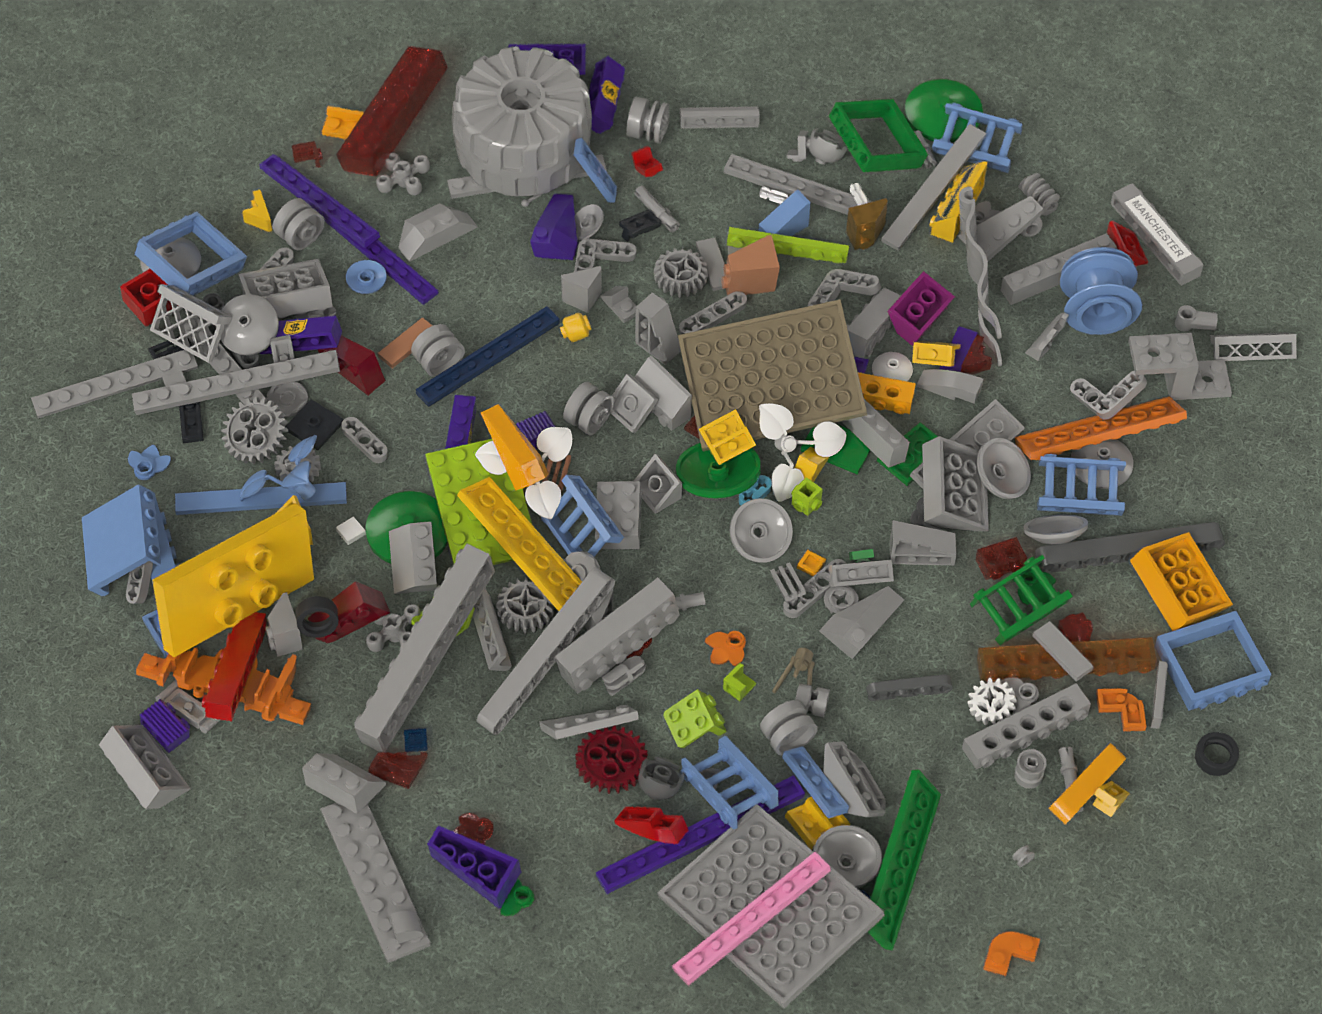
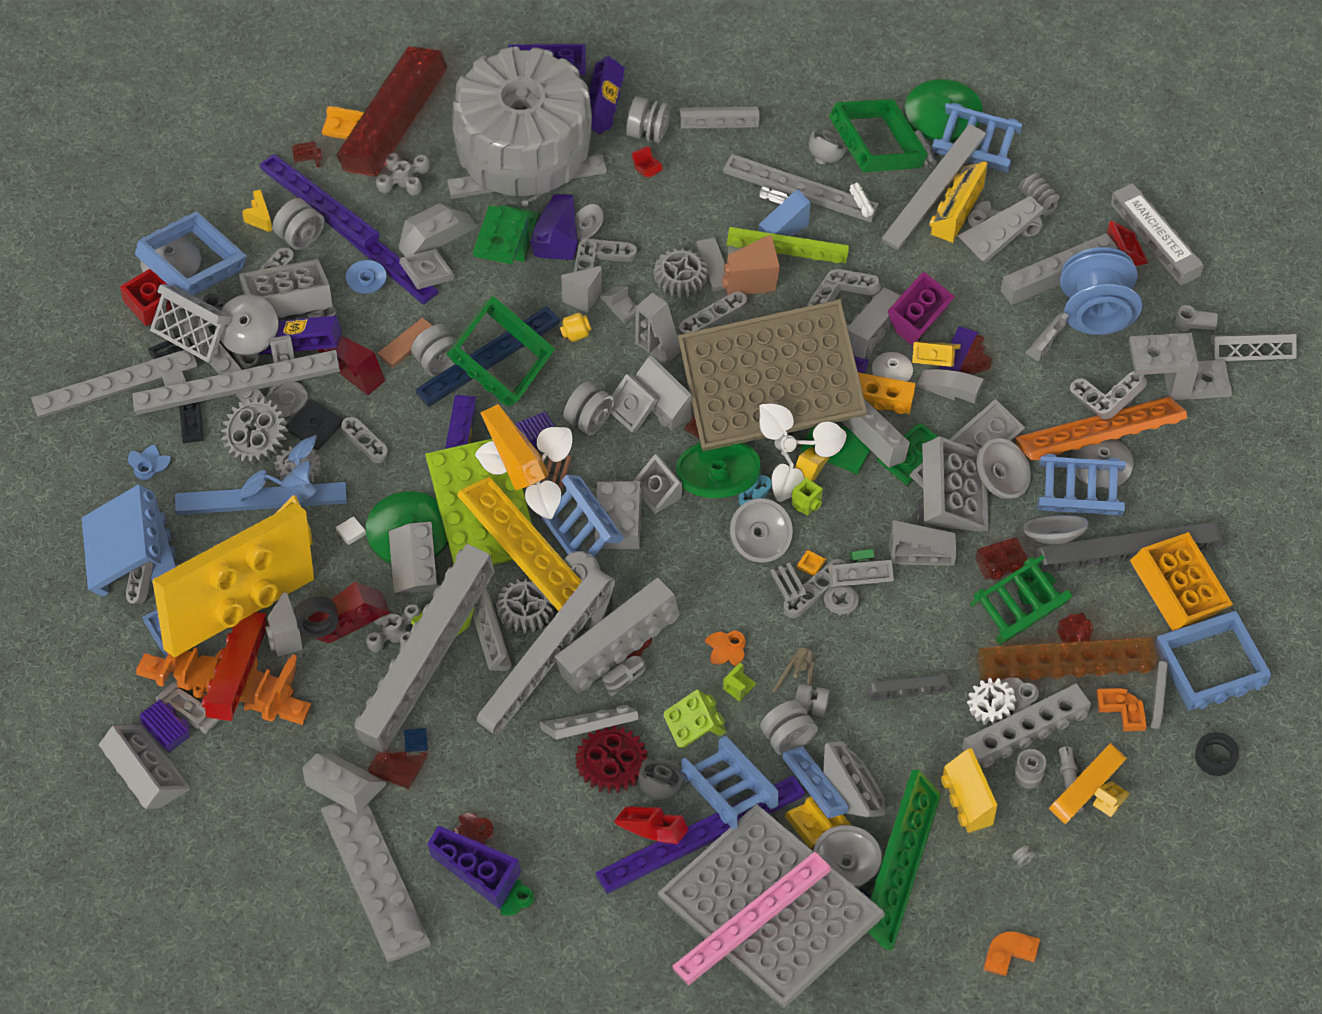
medium blue tile [574,138,617,203] -> none
black plate [619,209,662,242] -> none
light grey pin [634,185,680,233] -> none
light grey pin [675,591,706,611] -> none
yellow slope [698,409,756,465] -> none
light grey bracket [787,131,810,162] -> none
light grey wedge [819,586,904,659] -> none
pearl gold slope [846,198,888,250] -> none
light grey flag [959,186,1002,367] -> none
light grey tile [1033,621,1094,681] -> none
none -> light grey tile [399,249,455,289]
none -> green window [446,296,555,407]
none -> green bracket [473,205,540,265]
none -> yellow slope [941,748,997,833]

